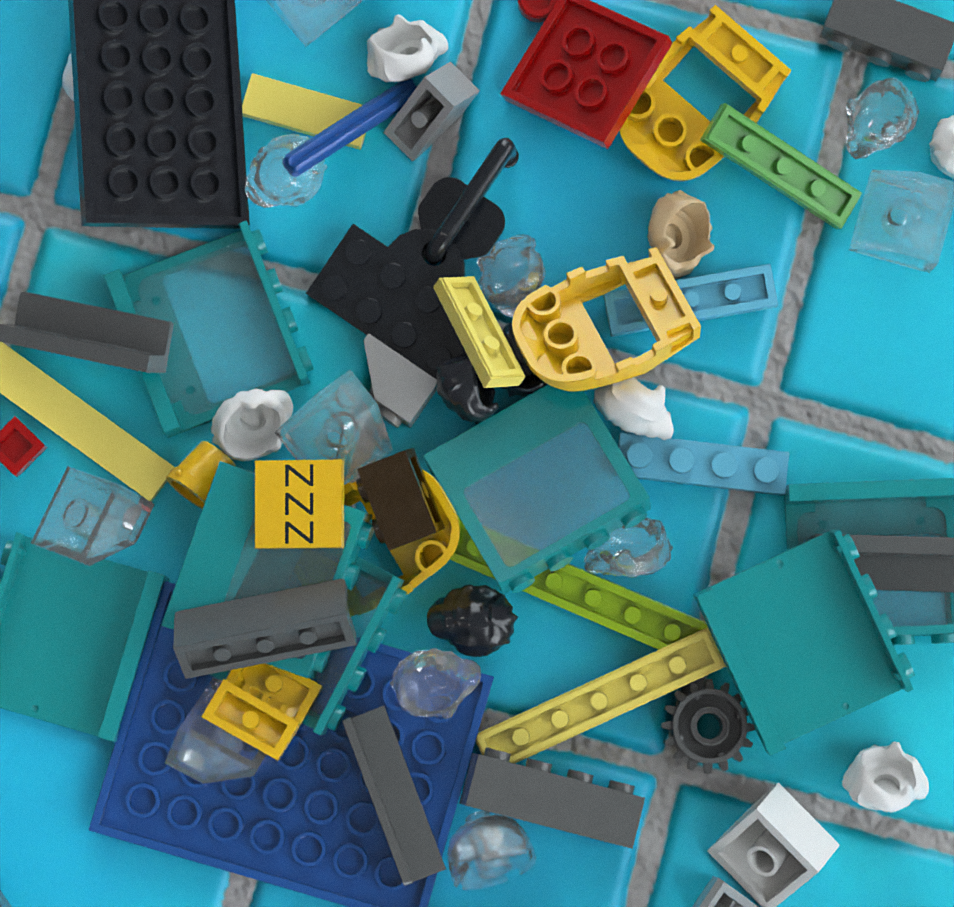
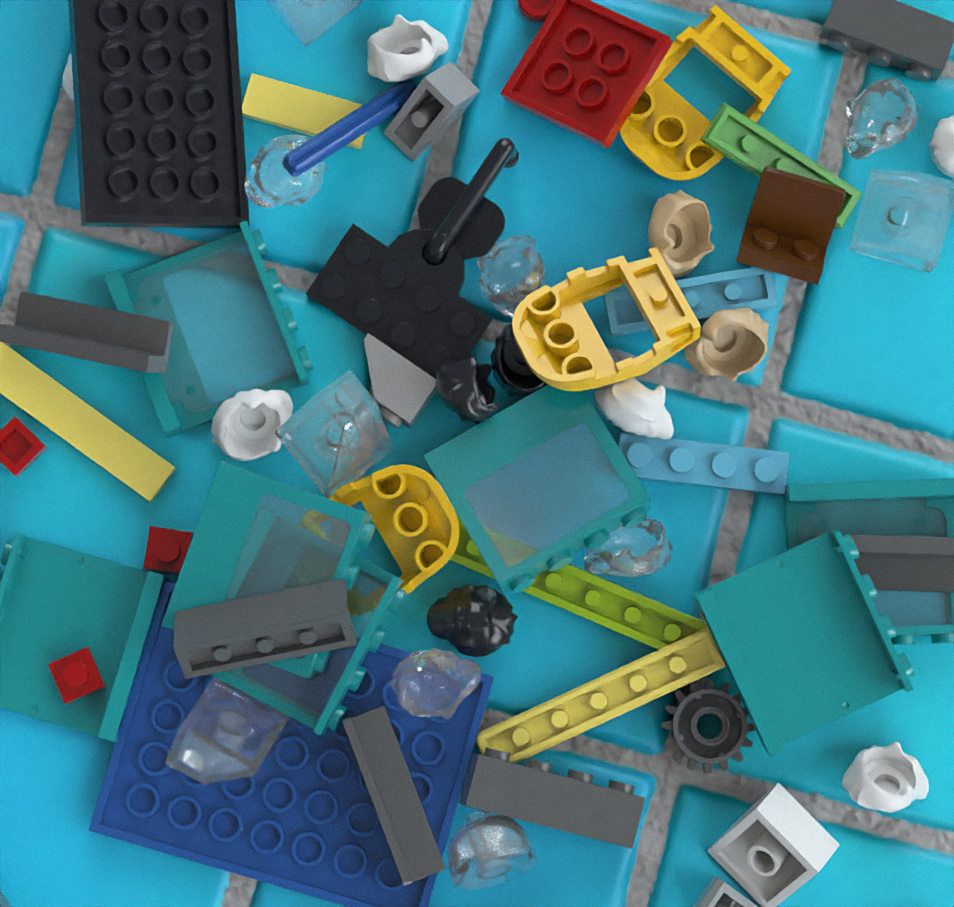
clear slope [31,466,155,566] -> none
yellow piece [166,441,236,509] -> none
yellow slope [201,663,323,761] -> none
yellow tile [255,459,344,549] -> none
dark brown brick [356,448,445,551] -> none
light yellow tile [433,276,526,388] -> none
none -> red plate [48,647,107,704]
none -> red plate [143,526,194,574]
none -> tan hair [684,307,769,382]
none -> reddish brown bracket [736,166,846,285]

